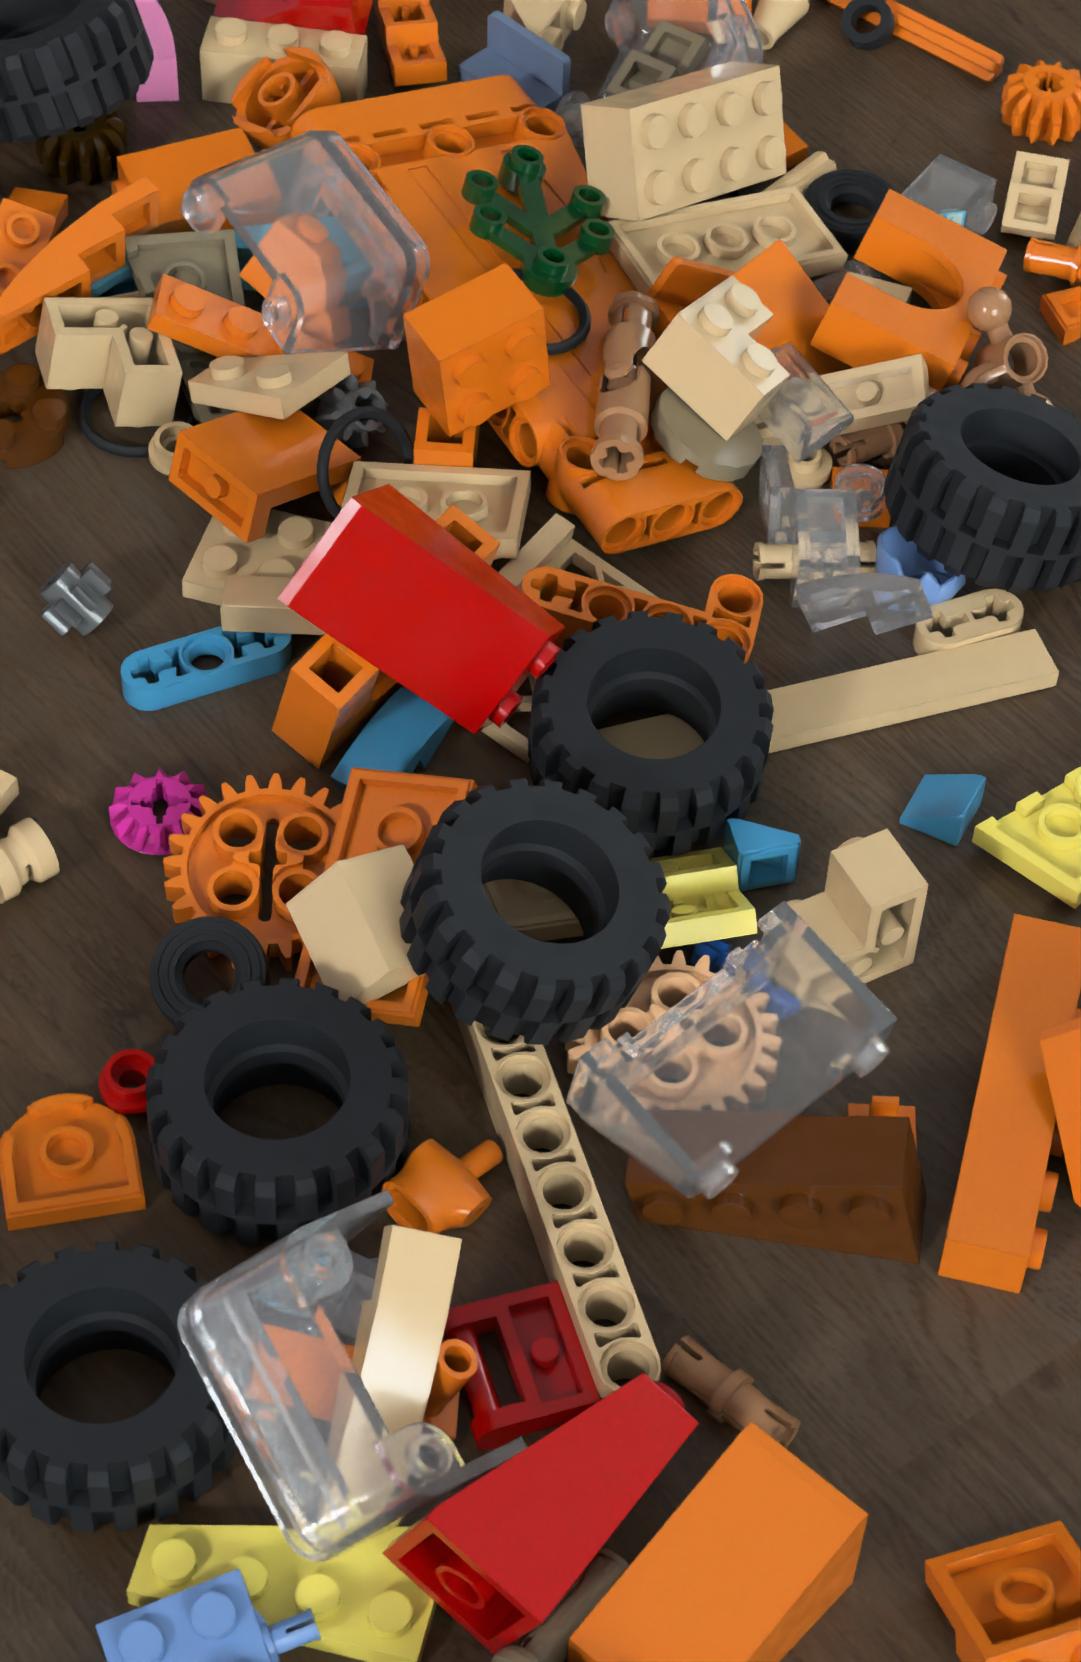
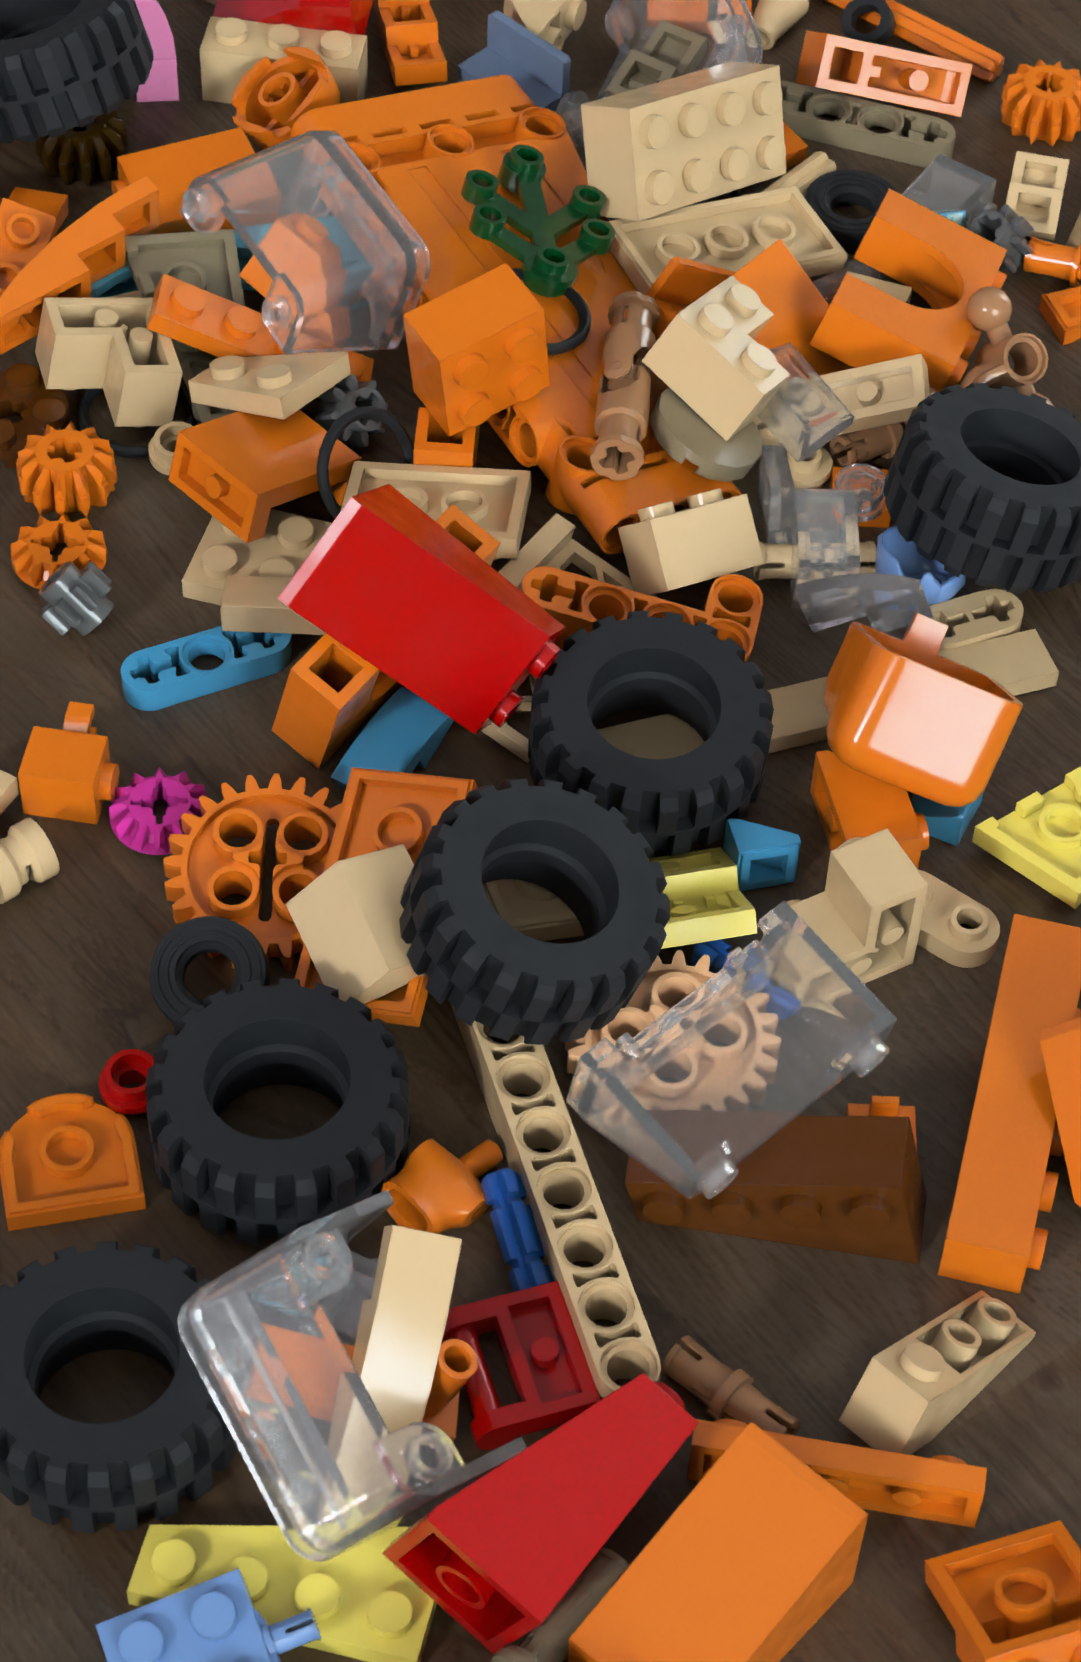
none -> orange gear [10,512,107,589]
none -> orange gear [16,421,118,518]
none -> orange brick [18,701,120,825]
none -> blue axle [481,1168,553,1292]
none -> tan brick [618,488,765,595]
none -> orange plate [687,1419,987,1528]
none -> dark tan beam [781,80,956,168]
none -> orange slope [795,30,973,117]
none -> orange slope [810,750,929,869]
none -> orange piece [824,612,1023,807]
none -> tan slope [839,1290,1036,1455]
none -> tan plate [917,870,1000,968]
none -> dark grey gear [965,204,1034,273]

